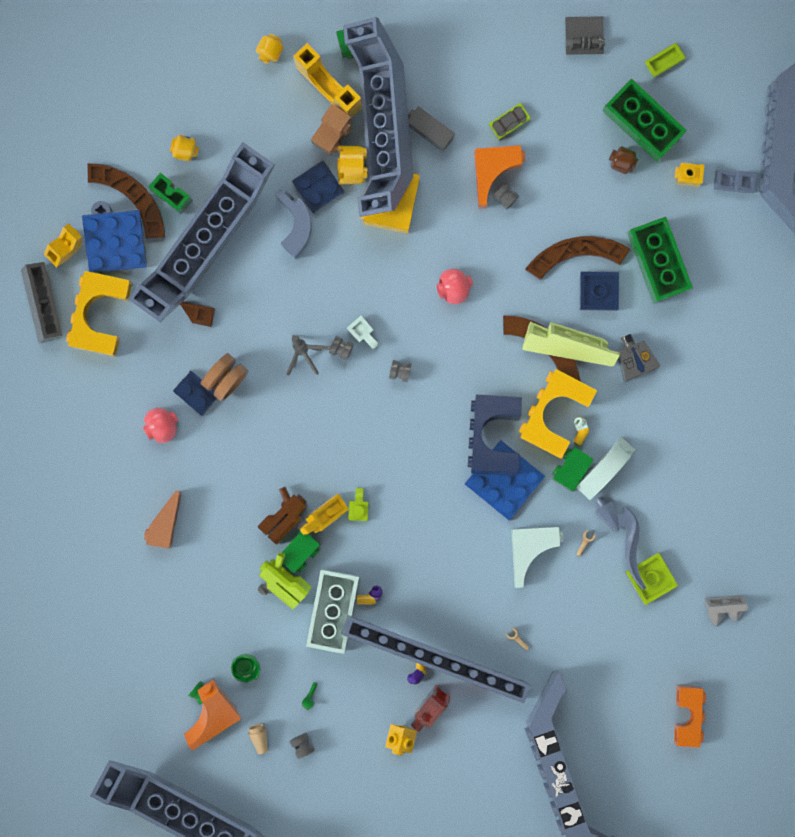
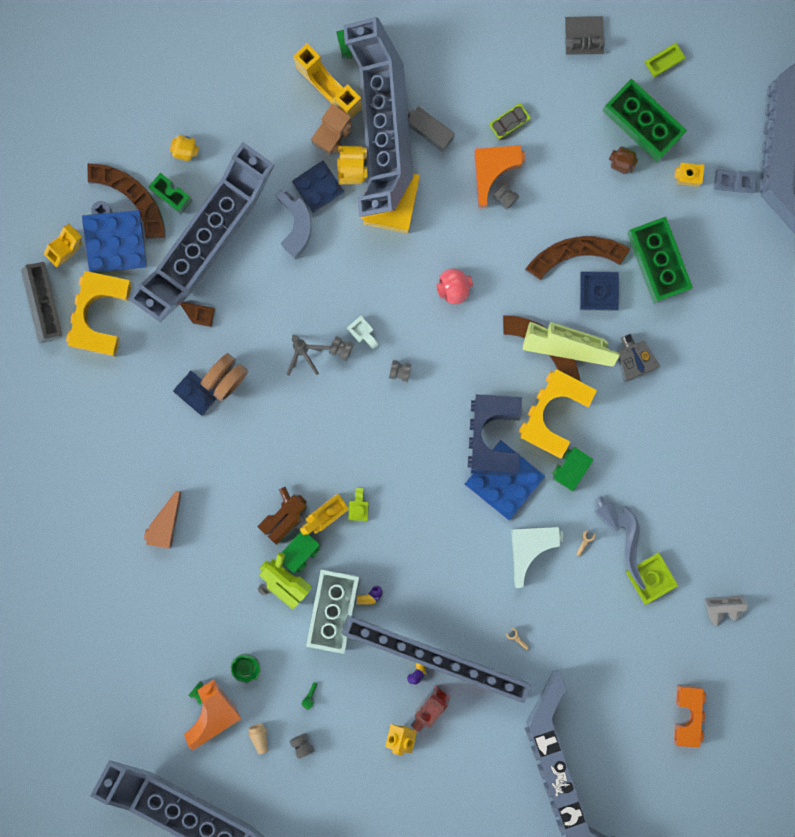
coral plant [142,408,179,443] -> none
yellow head [256,34,284,64] -> none
arm [573,417,589,446] -> none
light aqua arch [576,437,635,500] -> none

